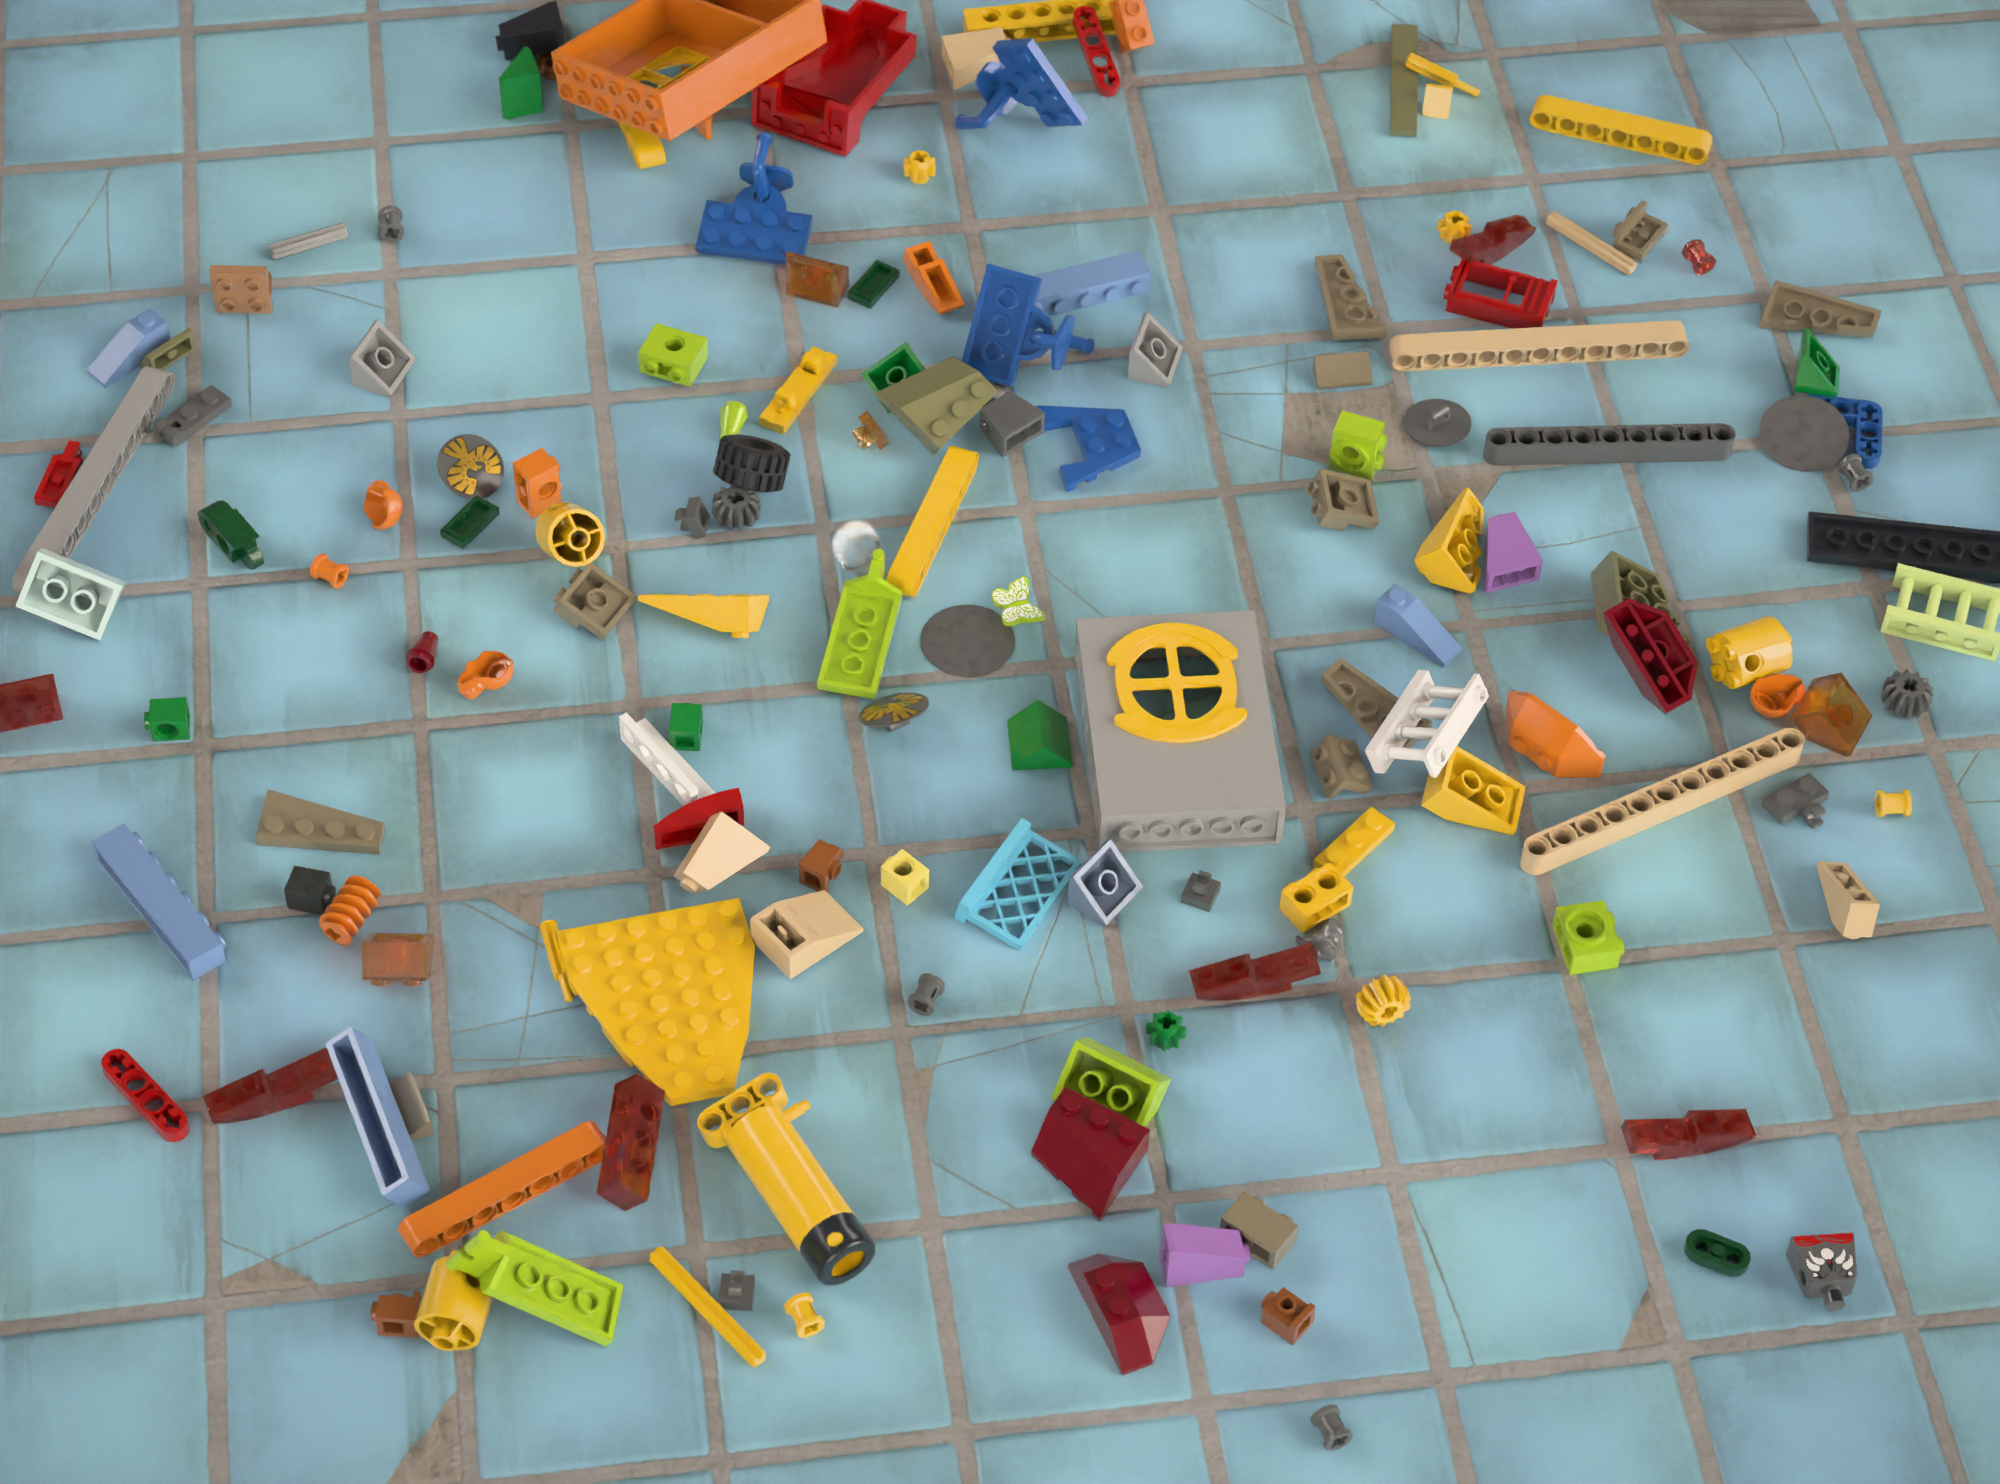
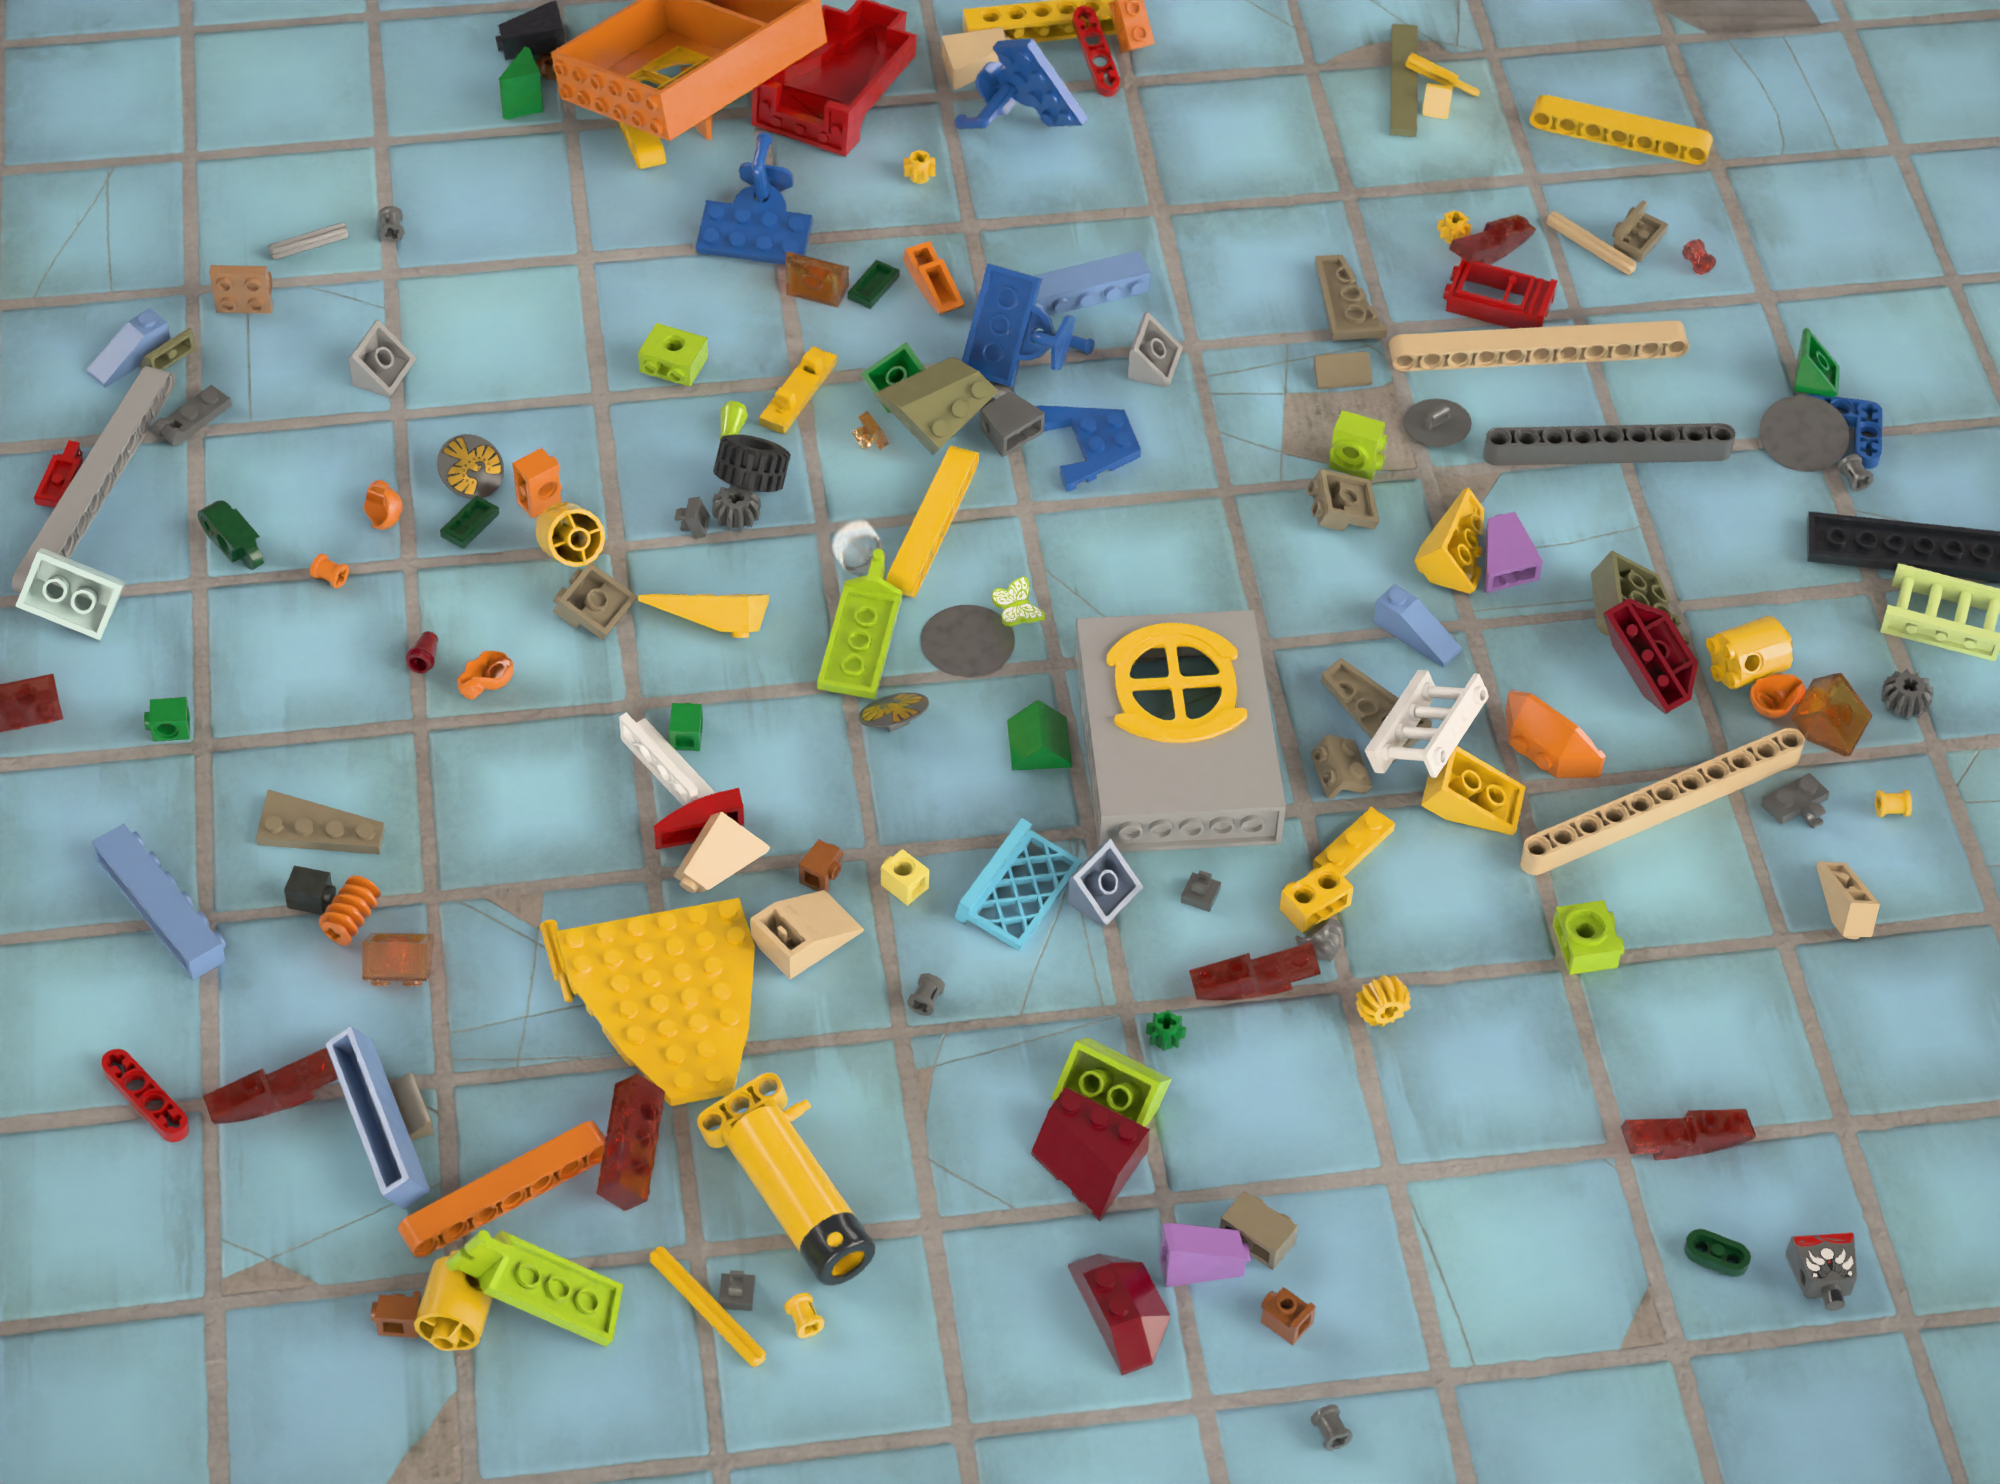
dark tan wing [1759,280,1882,338] -> none

